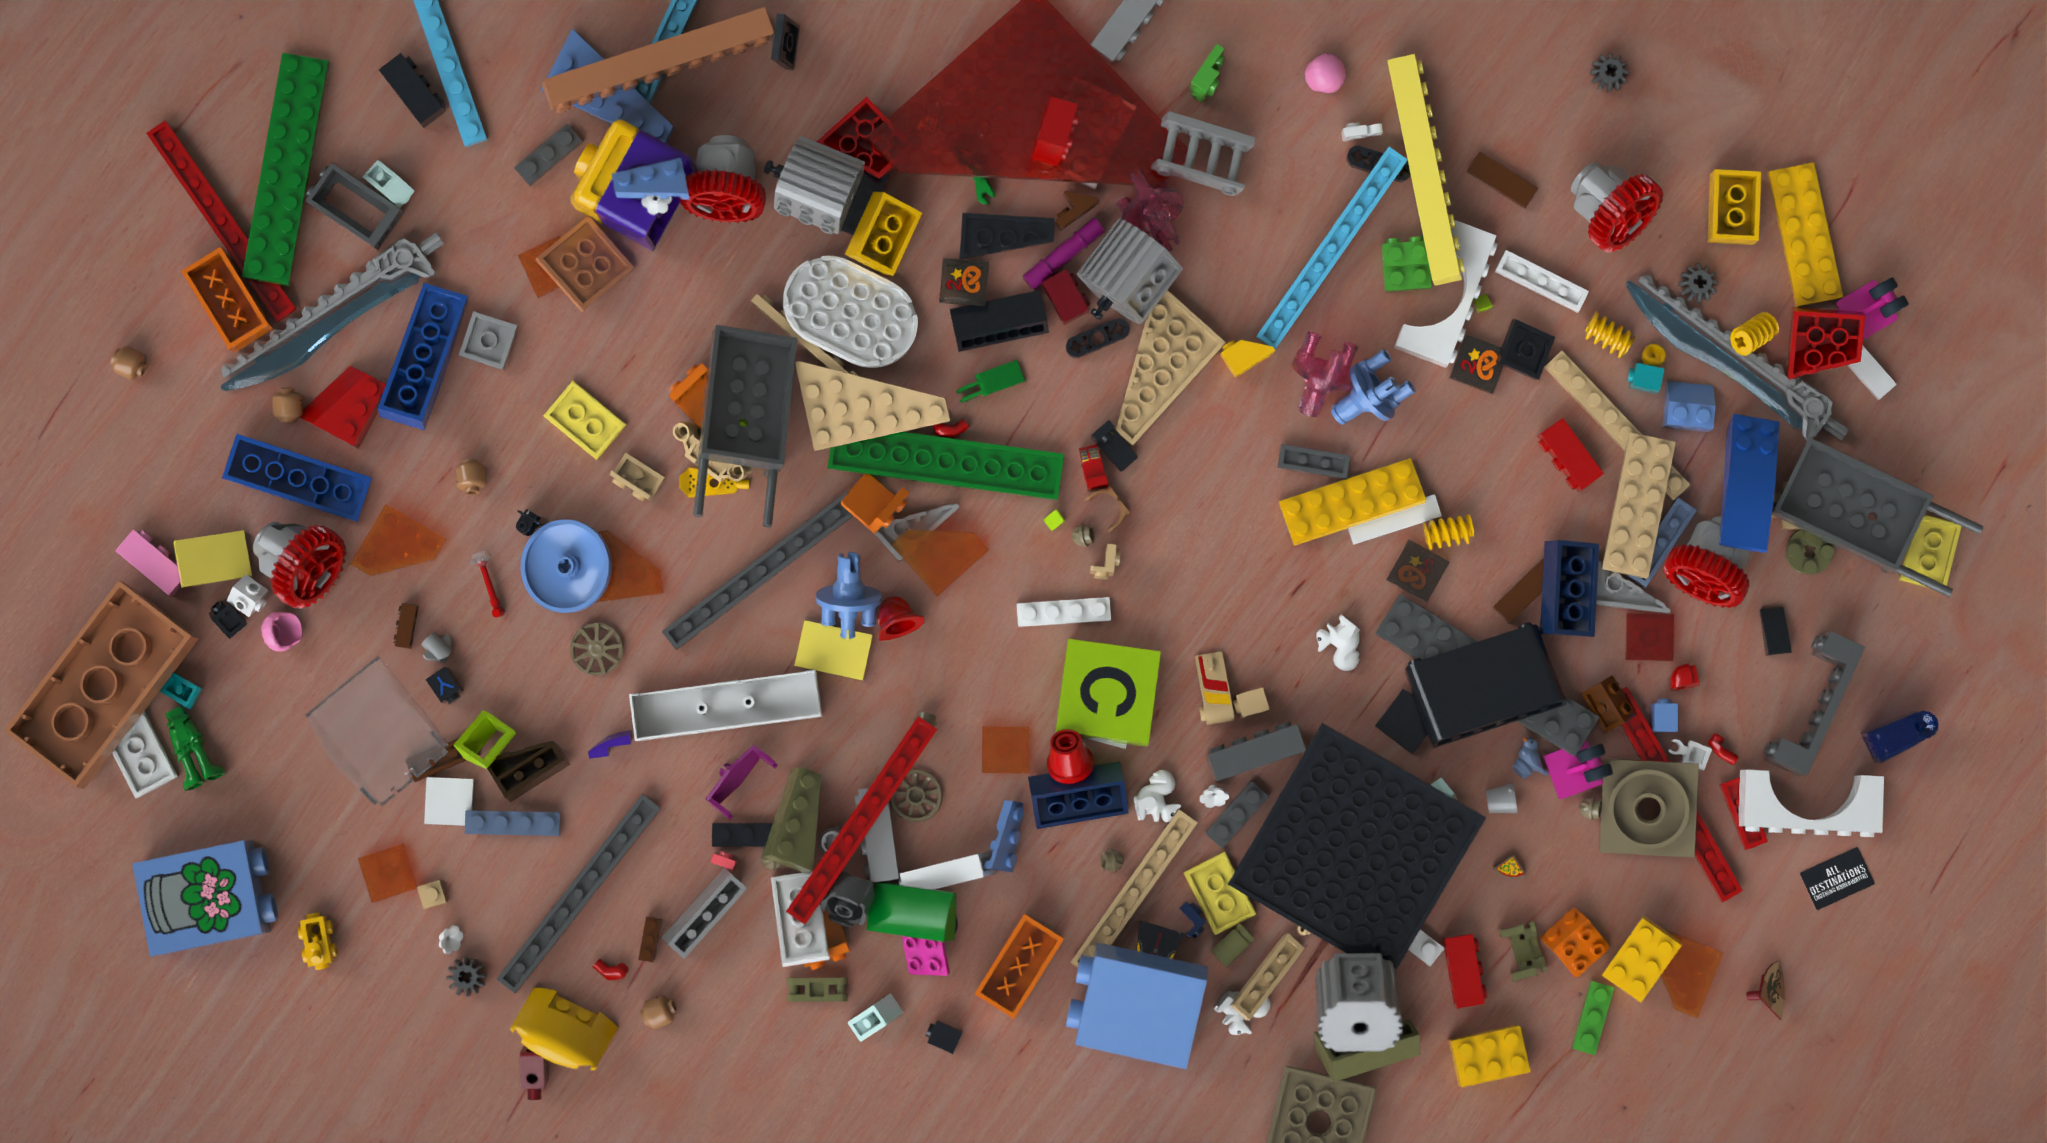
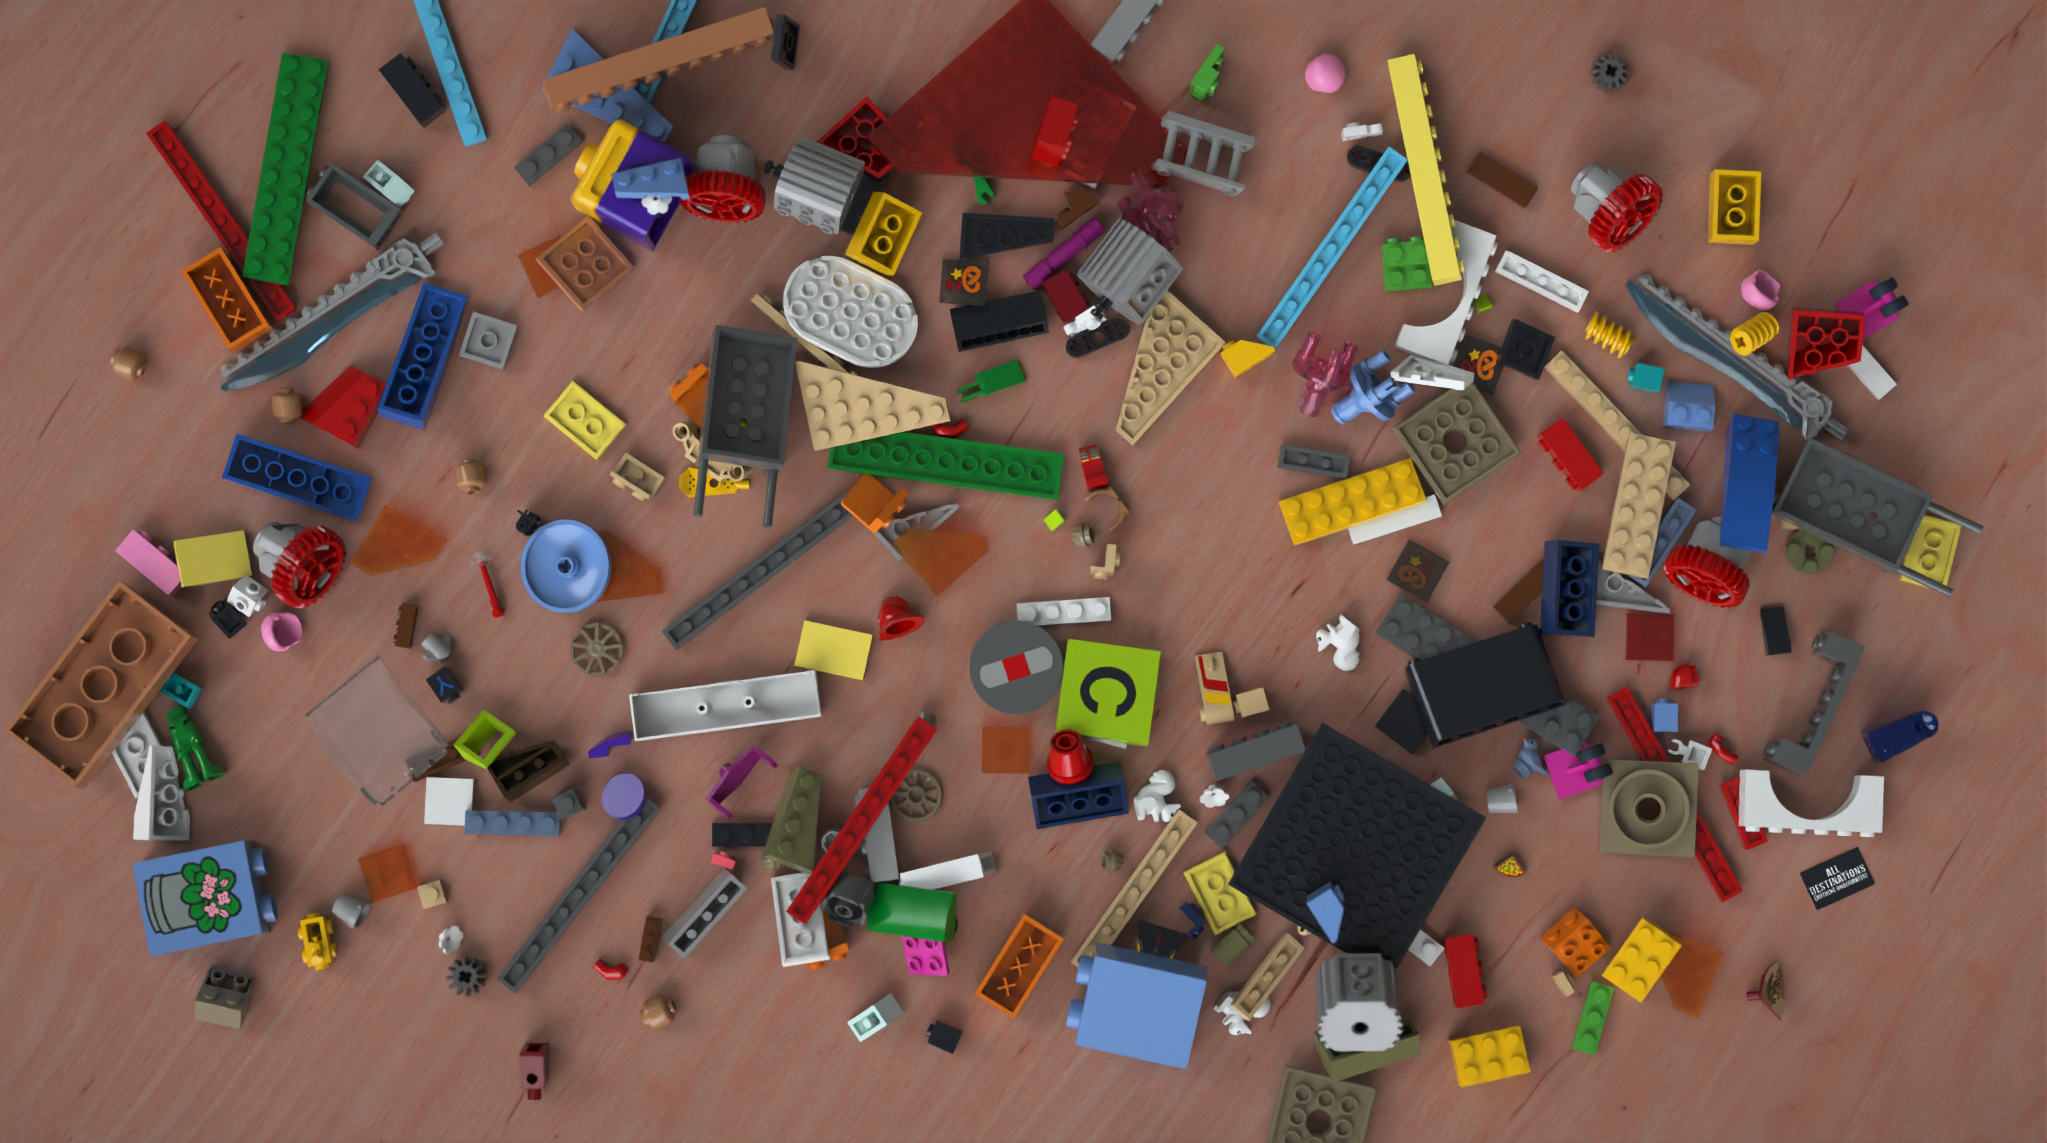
yellow slope [510,988,618,1070] -> none
olive plate [787,977,848,1002] -> none
medium blue piece [816,552,881,639] -> none
medium blue wing [983,800,1024,872] -> none
black bracket [1091,420,1138,472] -> none
yellow piece [1423,514,1474,550] -> none
olive piece [1498,921,1548,982] -> none
dark tan plate [1579,797,1602,820] -> none
reddish brown bracket [1581,676,1636,733] -> none
yellow tile [1641,344,1666,367] -> none
dark grey gear [1678,263,1719,303] -> none
yellow plate [1767,162,1843,307] -> none
none -> white wedge [133,746,190,840]
none -> dark tan slope [195,967,256,1030]
none -> light grey piece [332,893,371,930]
none -> dark grey brick [552,789,586,820]
none -> tile [602,773,647,820]
none -> dark grey piece [970,621,1063,714]
none -> white plate [1064,306,1107,338]
none -> medium blue slope [1307,881,1345,943]
none -> white wing [1391,354,1474,390]
none -> dark tan piece [1391,382,1521,505]
none -> tan plate [1552,971,1575,997]
none -> bright pink hair [1741,269,1781,311]

